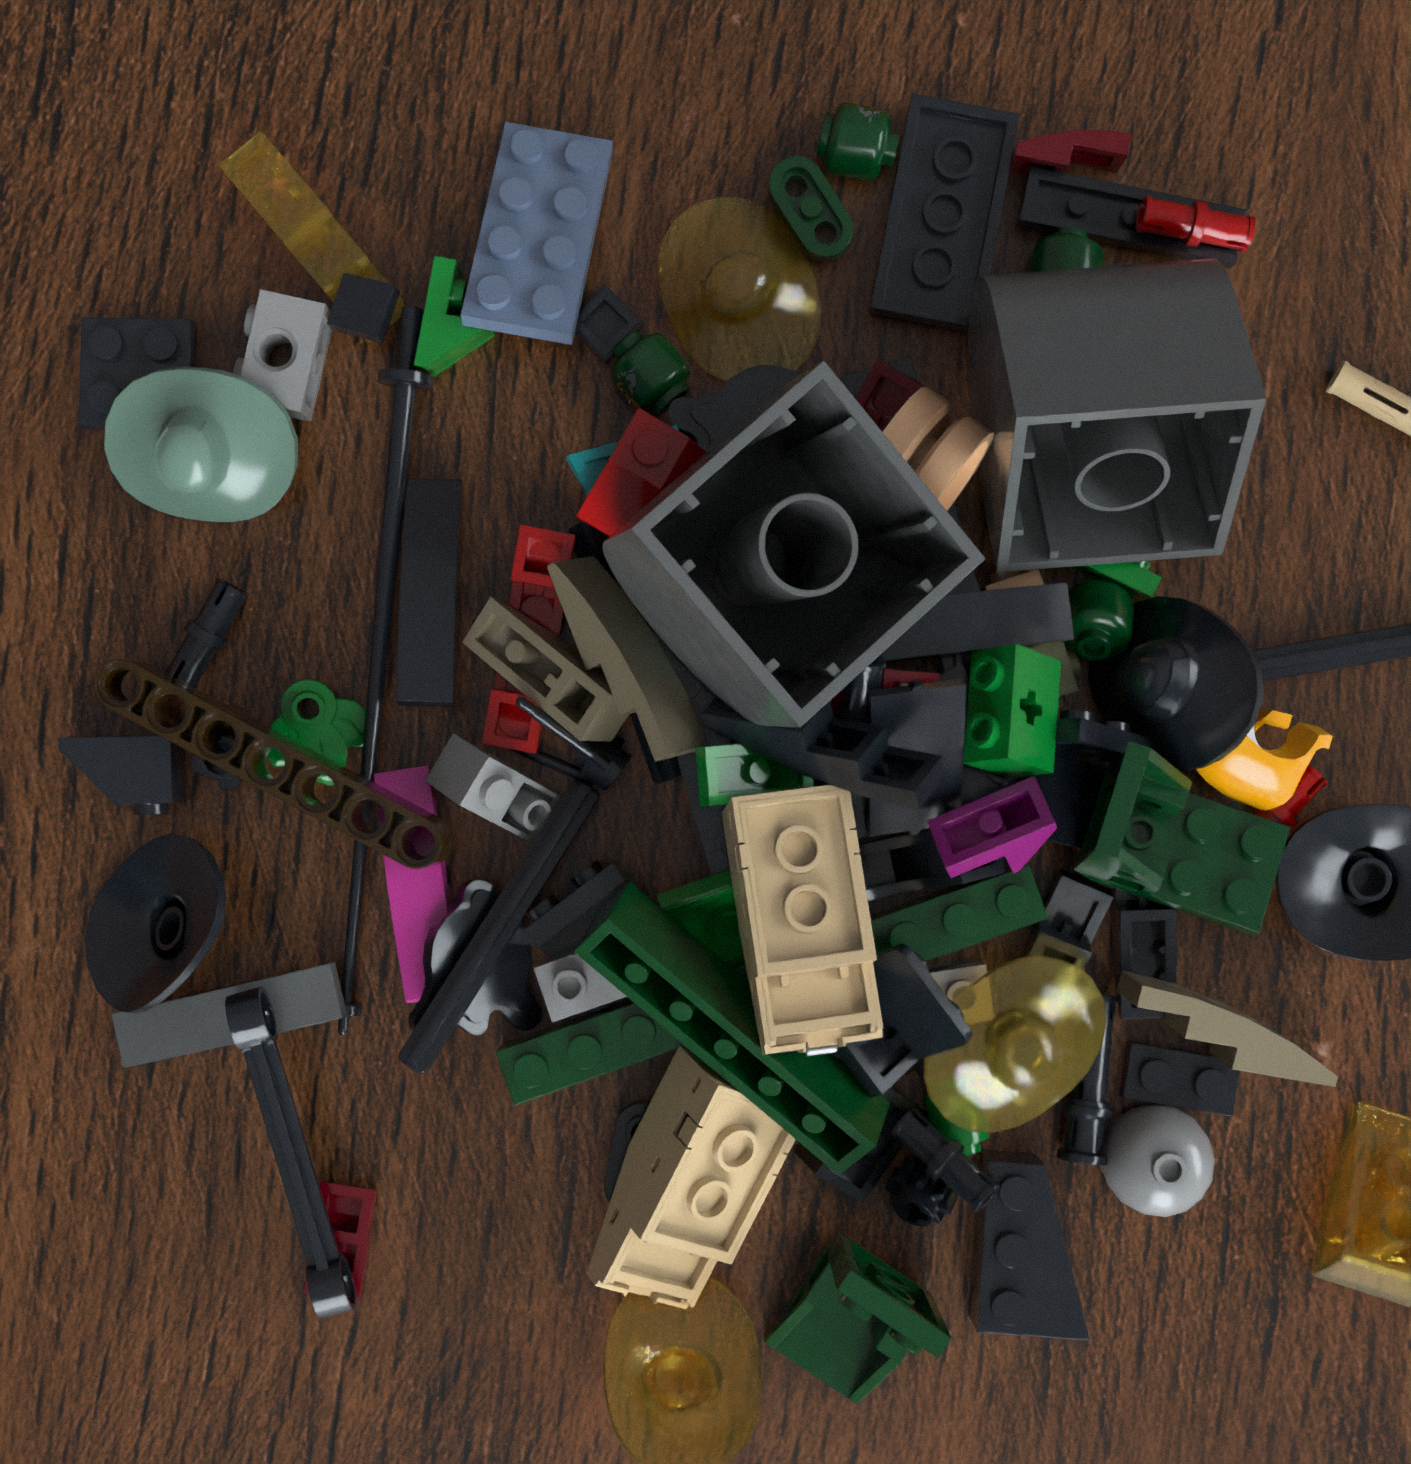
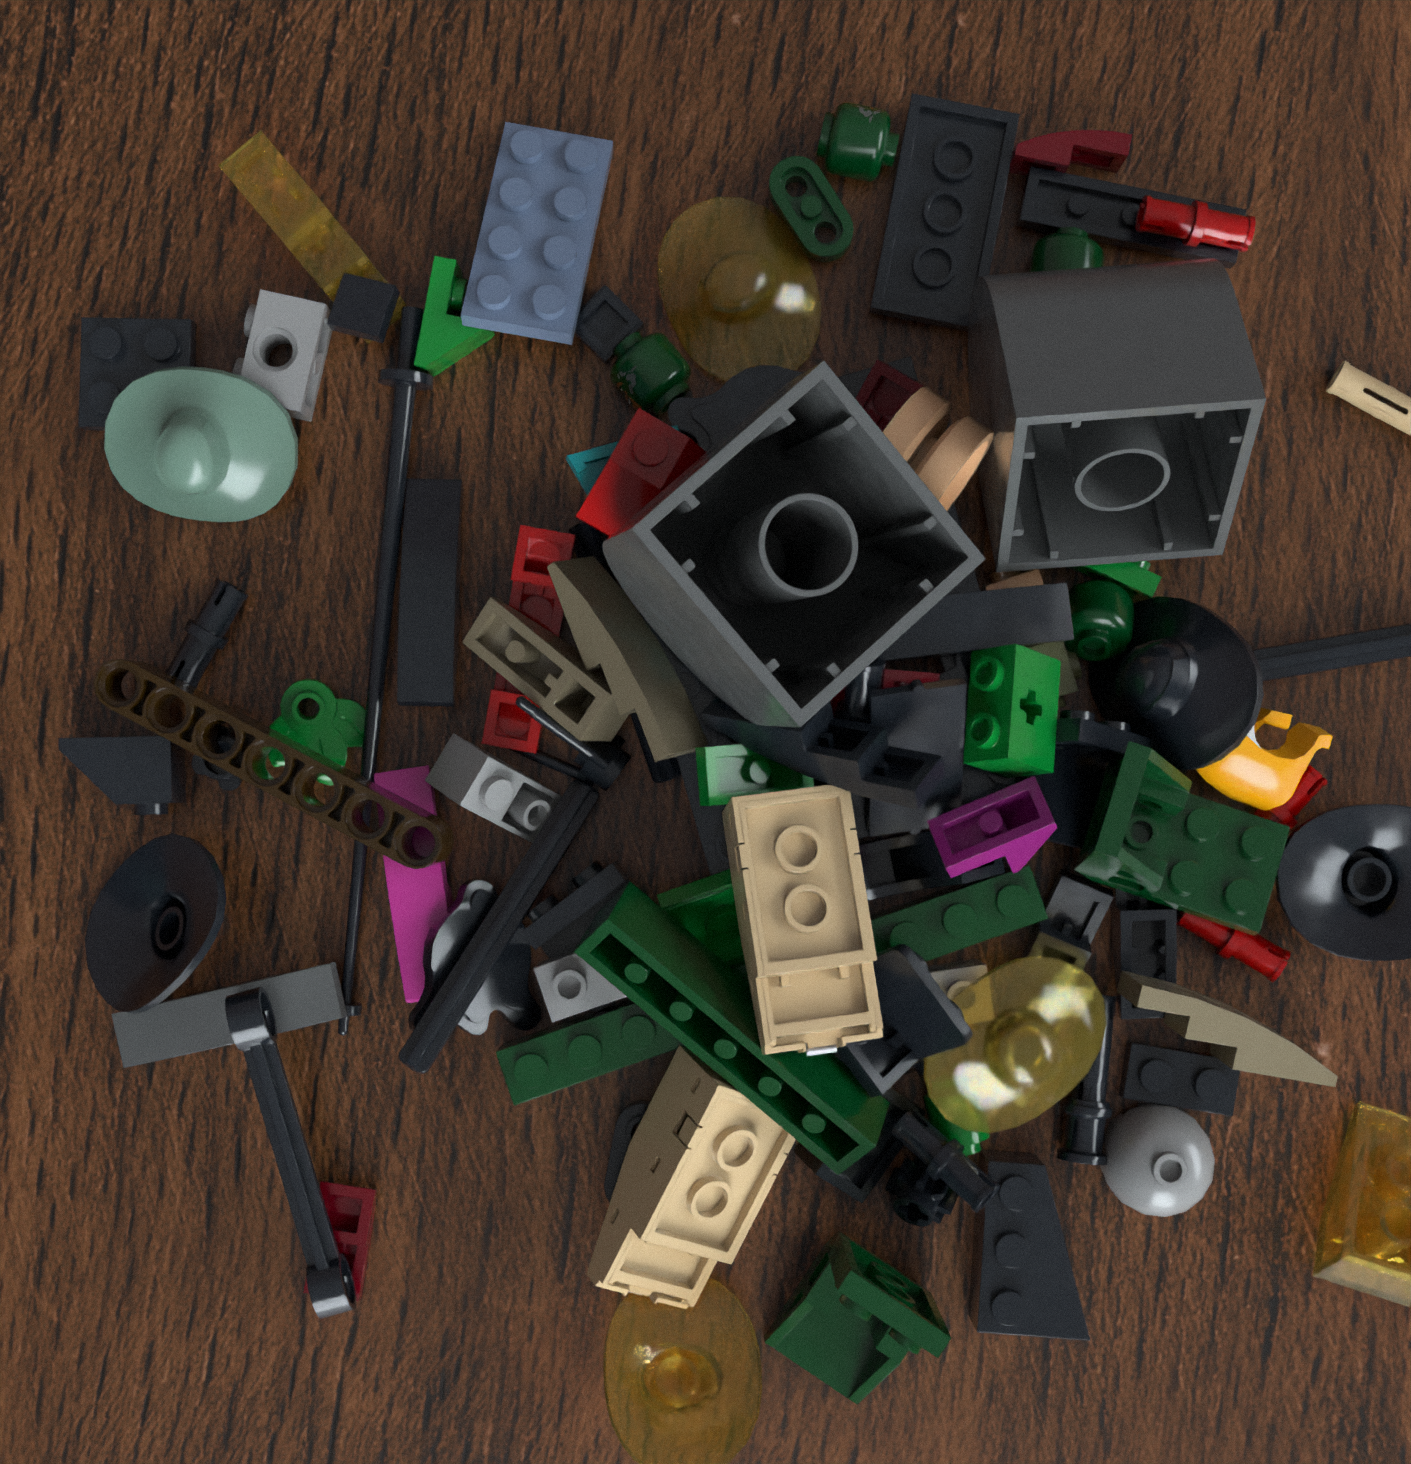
none -> red pin [1177,911,1291,982]

